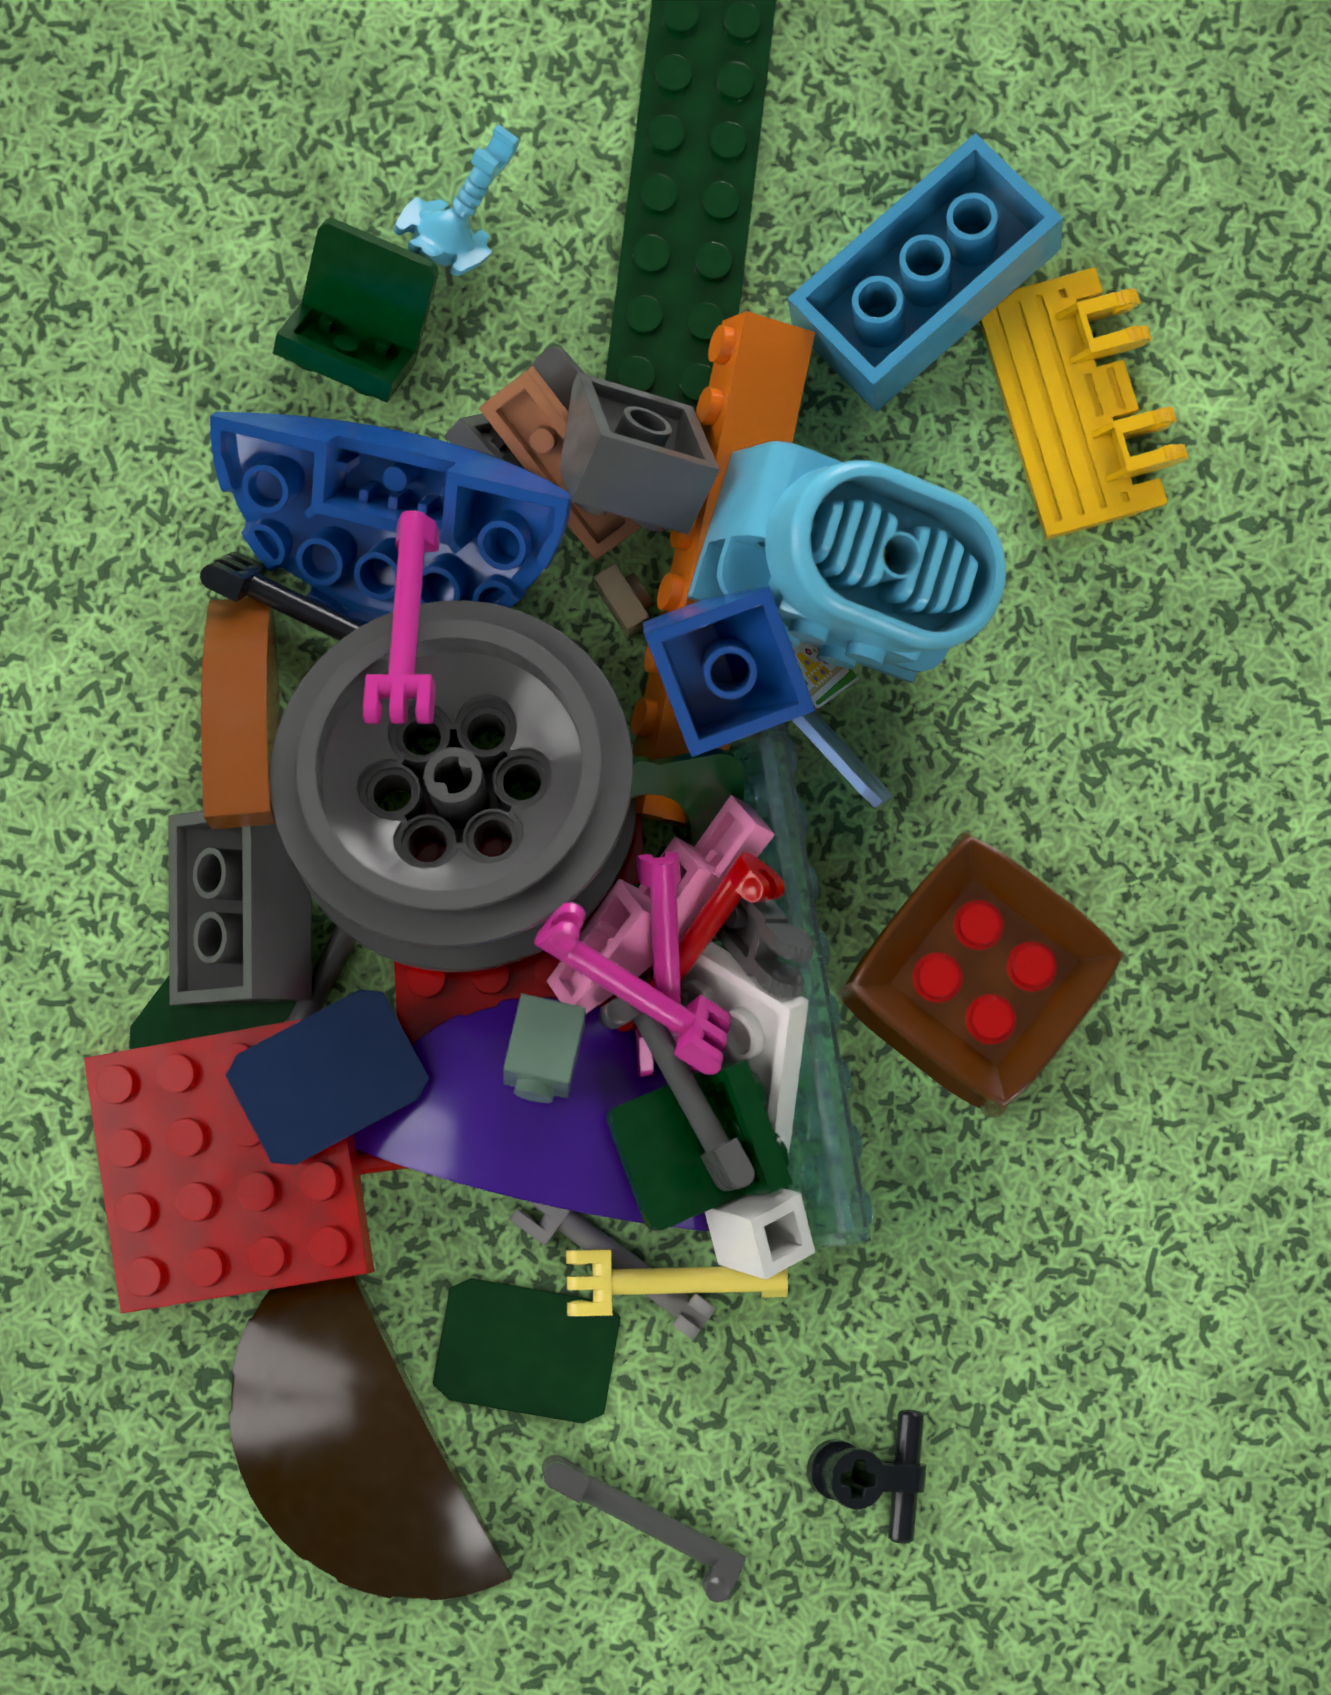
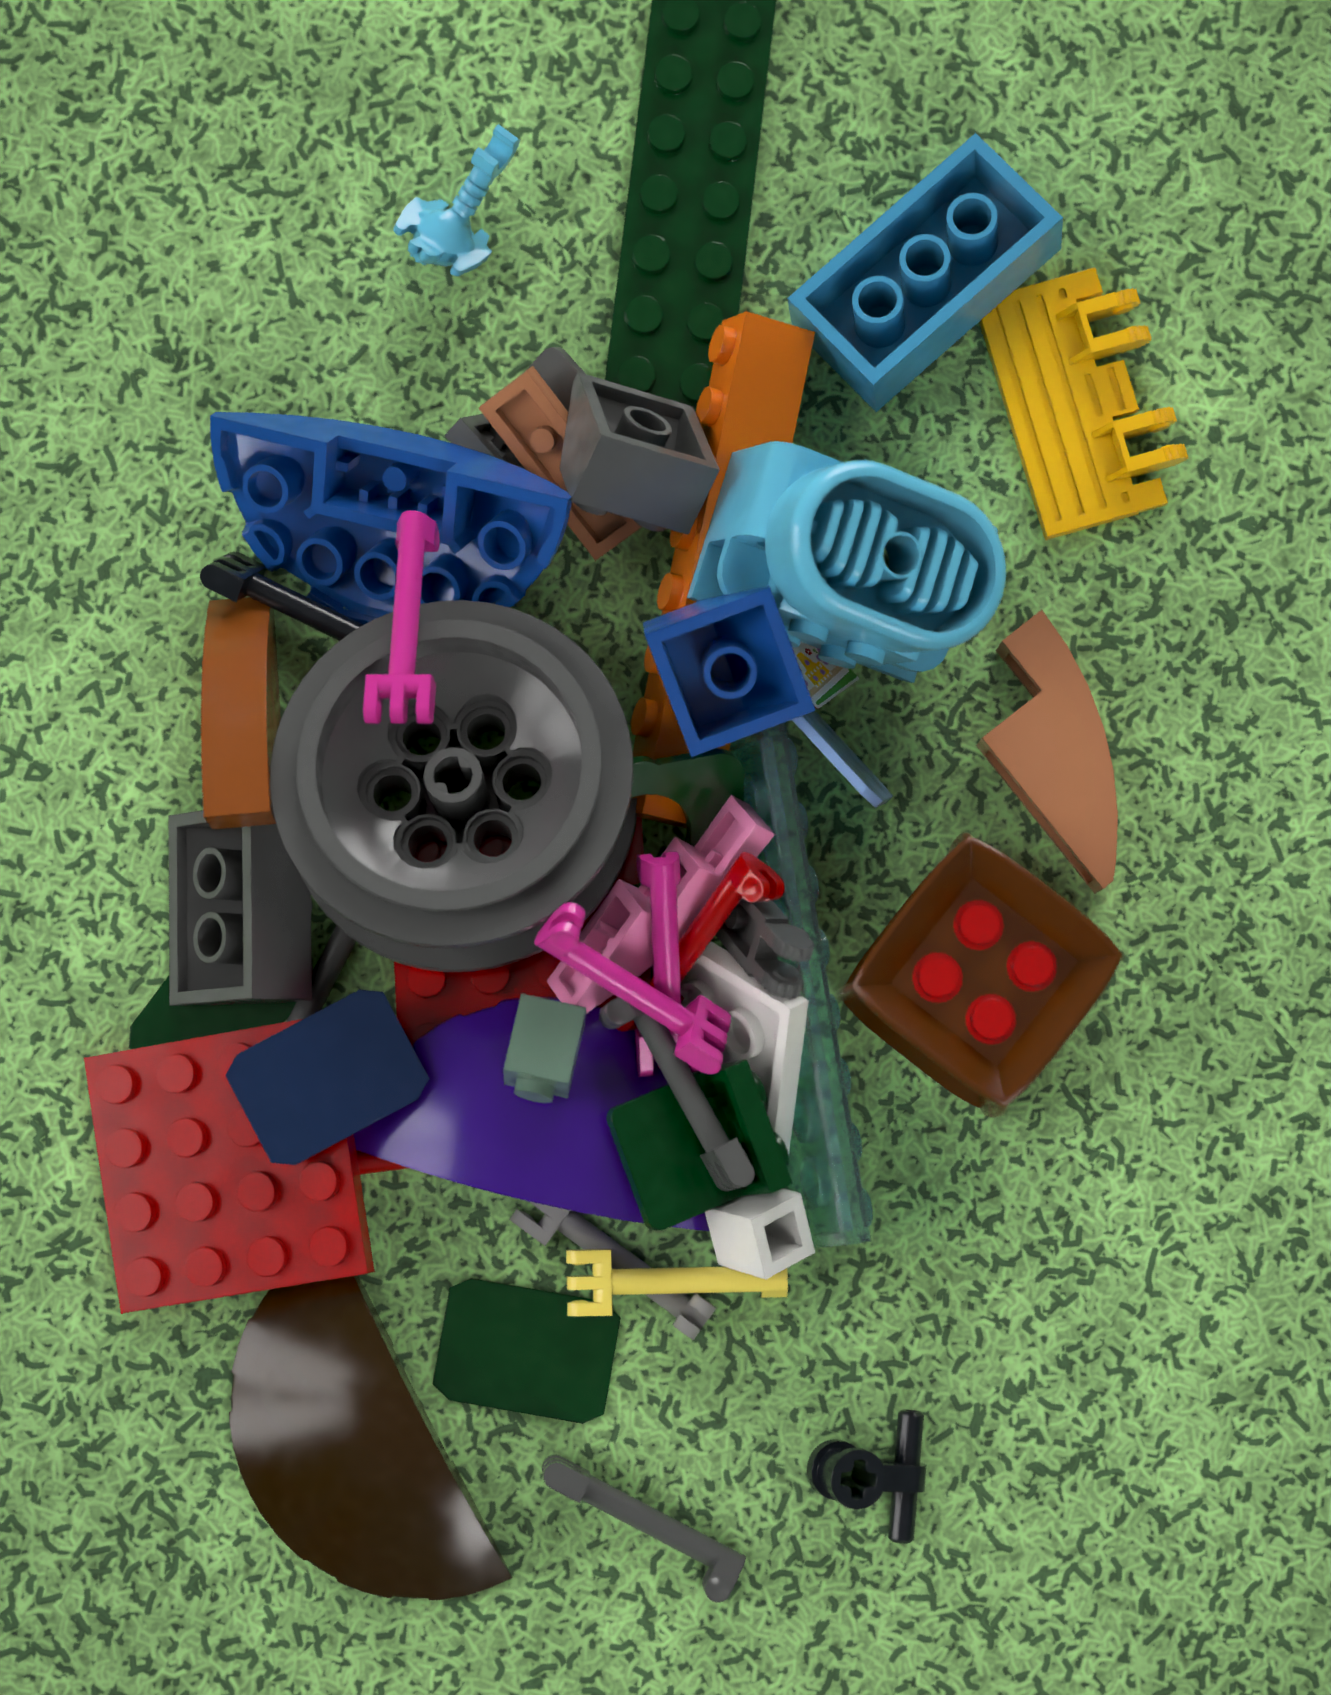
dark green bracket [272,218,439,403] -> none
dark tan plate [593,563,653,640] -> none
none -> nougat slope [976,610,1118,894]

